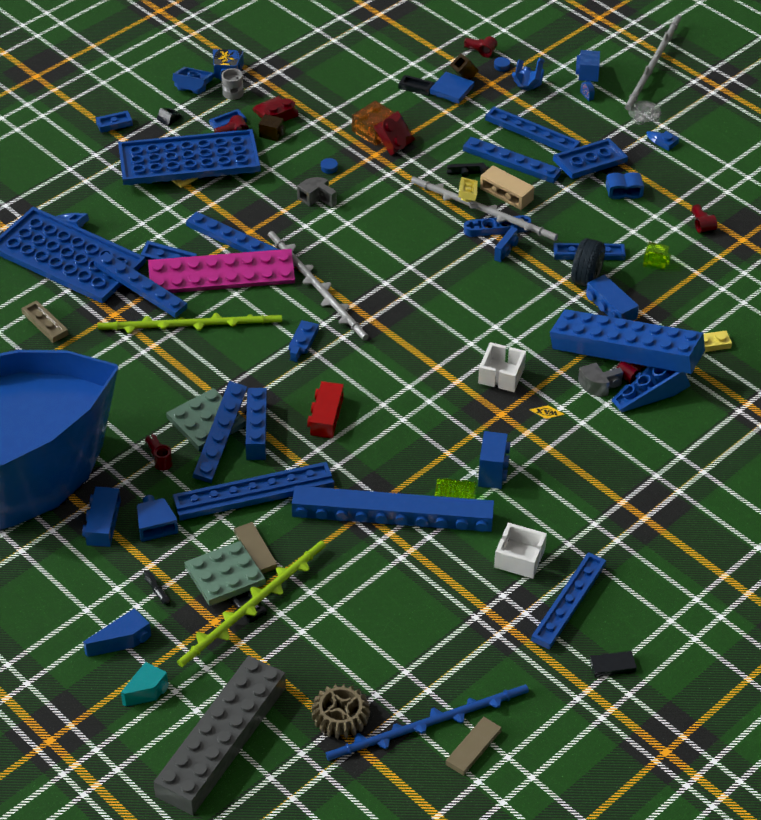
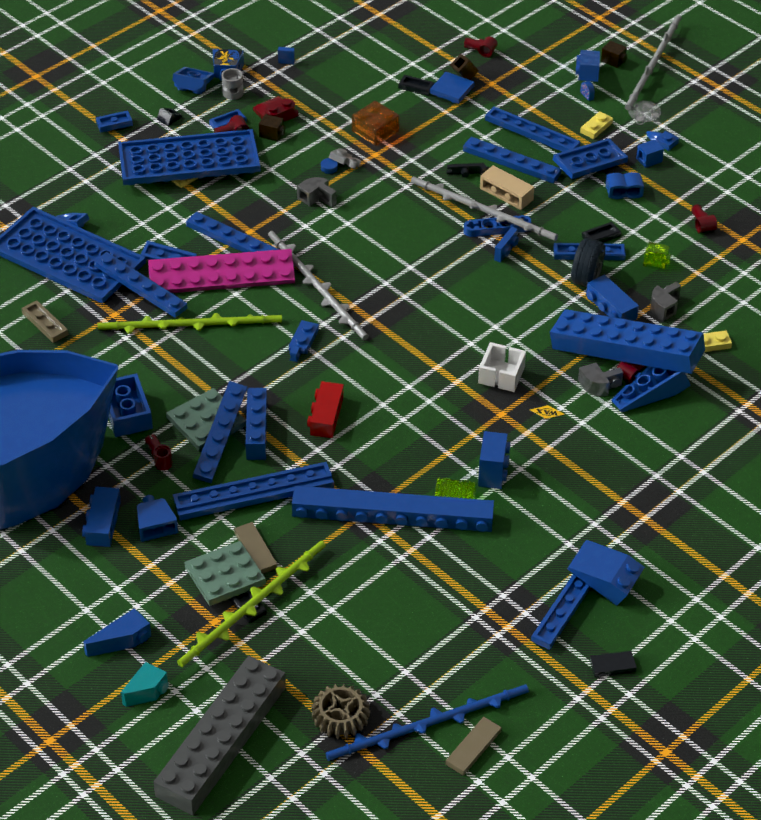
black piece [144,570,171,605] -> none
dark red slope [373,111,415,156] -> none
light yellow plate [458,177,478,202] -> none
blue tile [494,57,510,72] -> none
white piece [494,523,547,579] -> none
blue piece [512,58,545,90] -> none
none -> blue brick [109,373,153,437]
none -> blue tile [278,47,295,64]
none -> light grey plate [329,148,361,169]
none -> blue slope [567,540,645,606]
none -> light yellow plate [580,111,613,139]
none -> black tile [582,222,621,243]
none -> dark brown brick [601,41,627,68]
none -> blue panel [636,140,664,168]
none -> flat silver brick [650,282,681,322]

